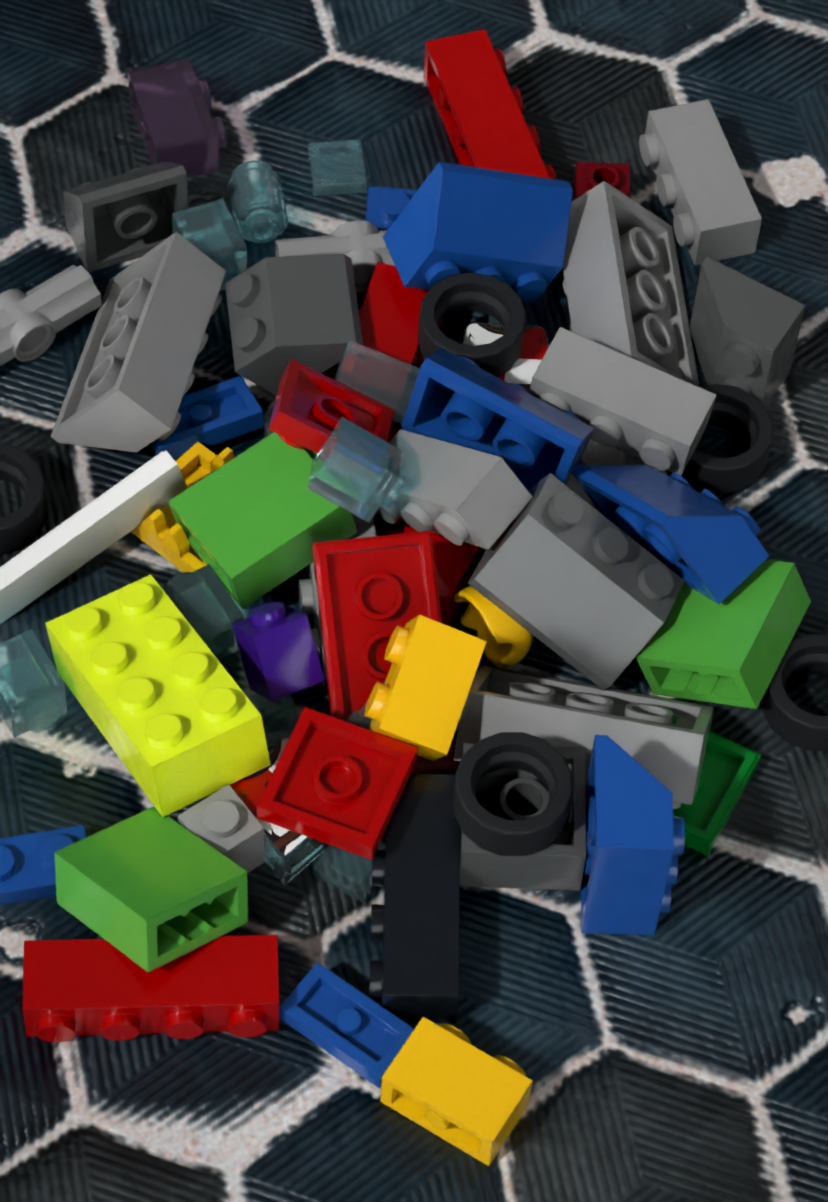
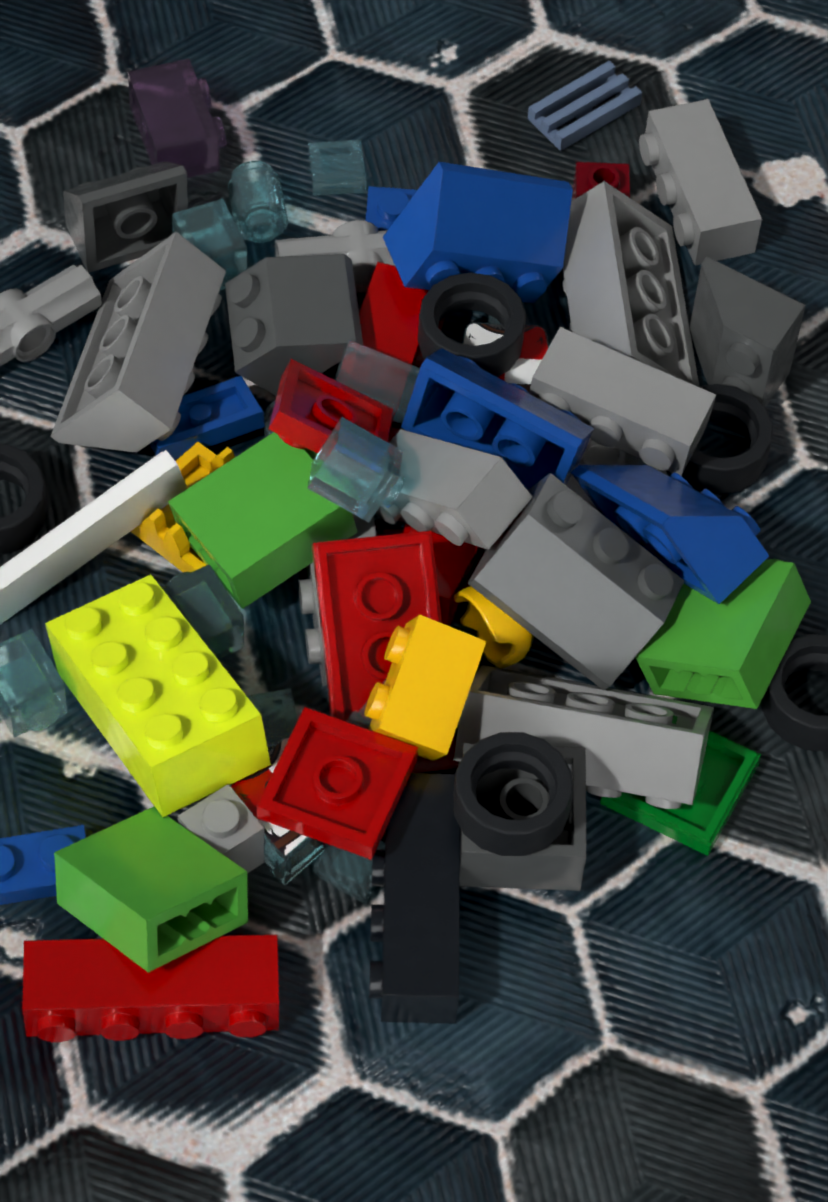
dark purple brick [232,602,325,702] -> none
blue plate [279,962,414,1089] -> none
yellow brick [380,1017,533,1166] -> none
red brick [423,29,557,180] -> none
blue slope [580,735,685,935] -> none
none -> sand blue tile [528,61,642,151]

